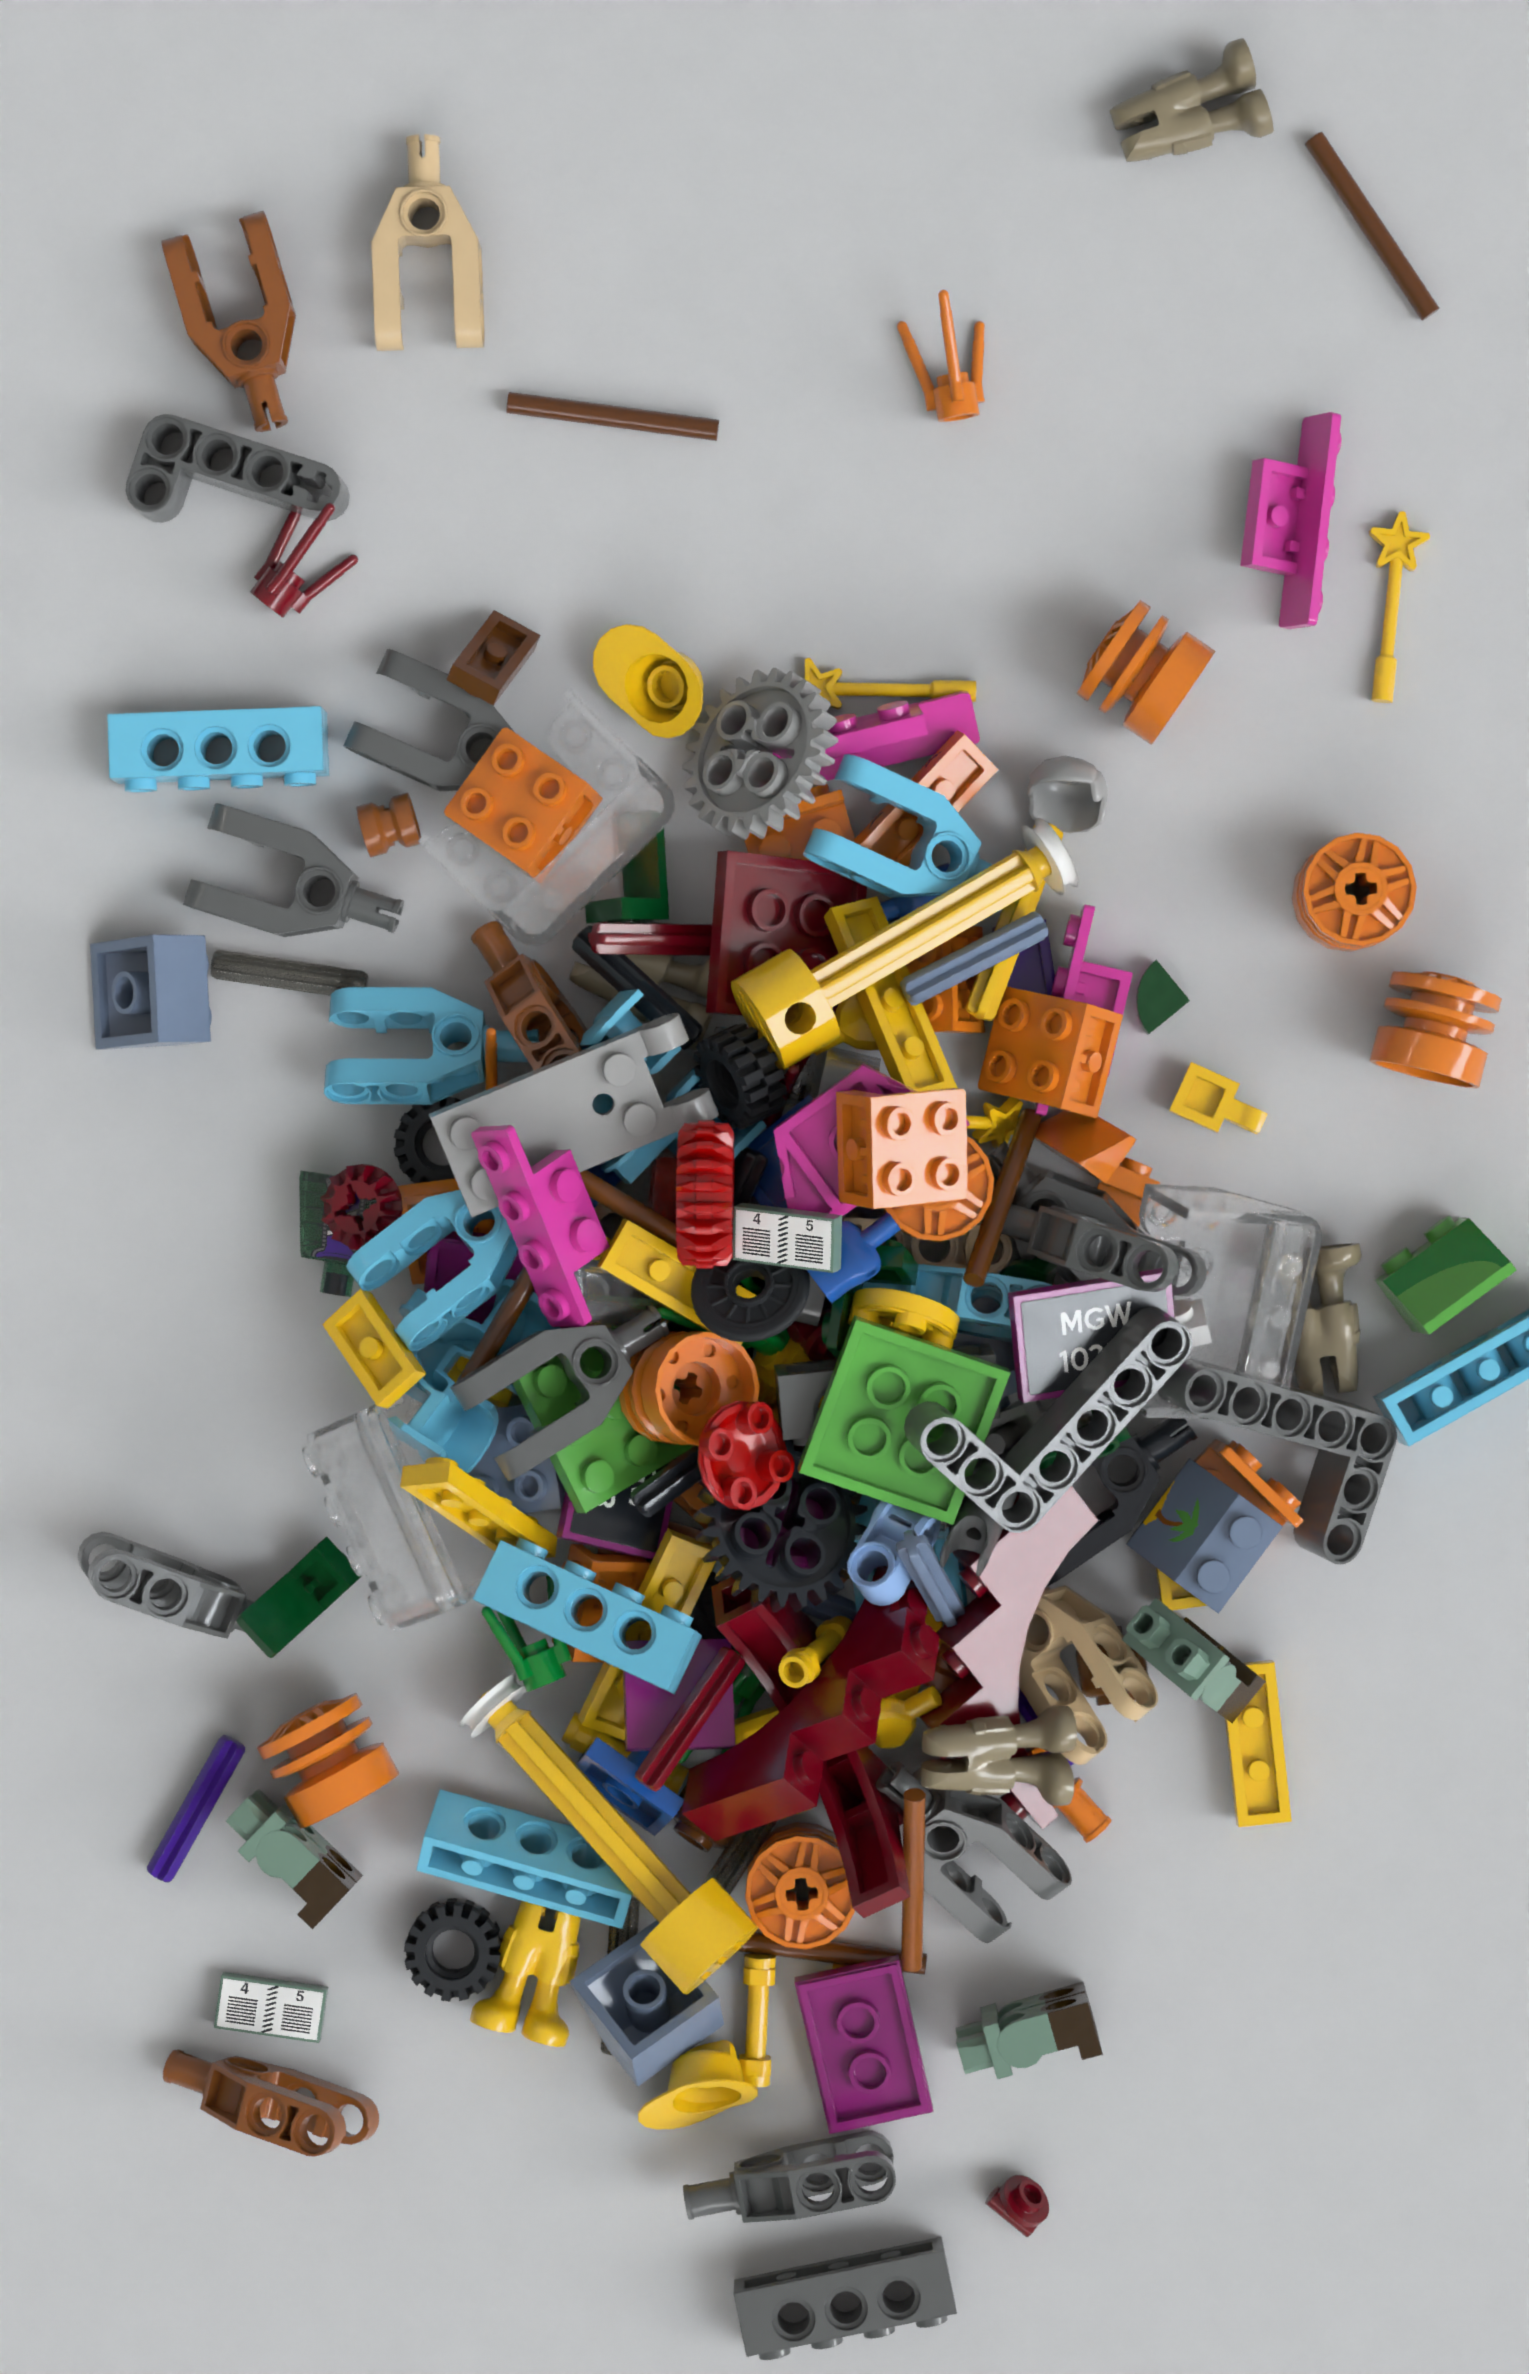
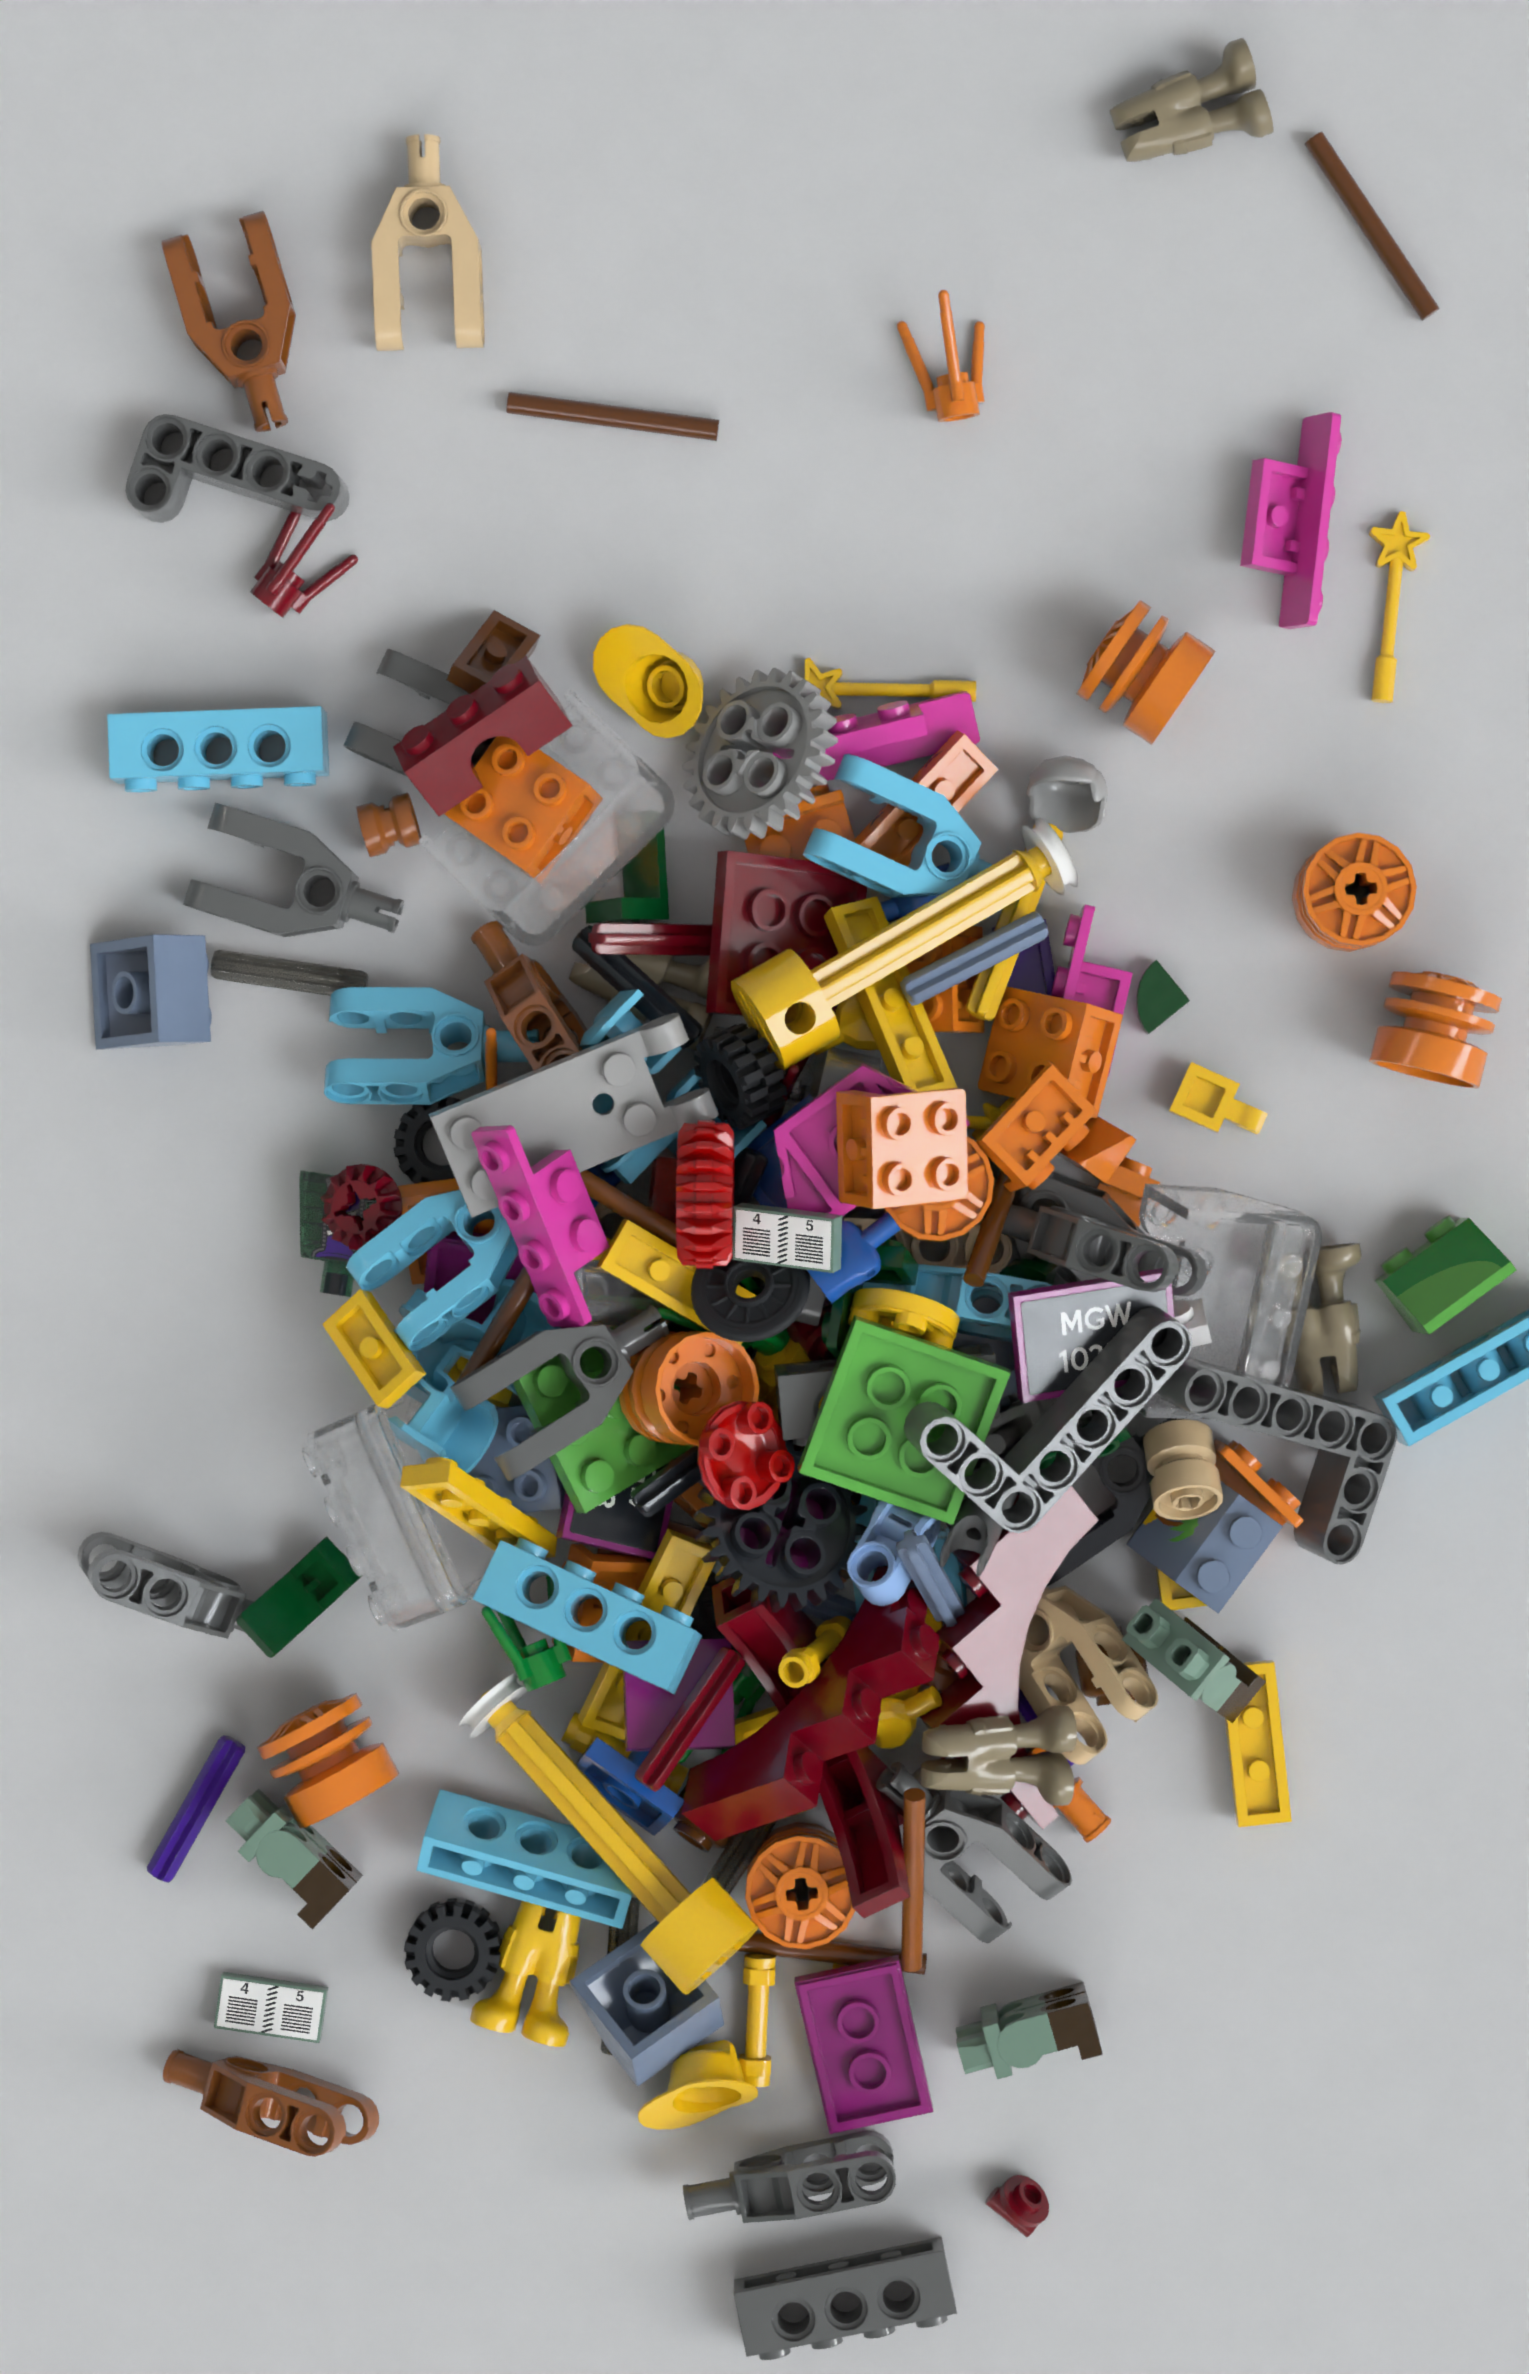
none -> dark red arch [393,656,573,817]
none -> orange bracket [976,1064,1097,1192]
none -> tan wheel [1143,1419,1223,1520]

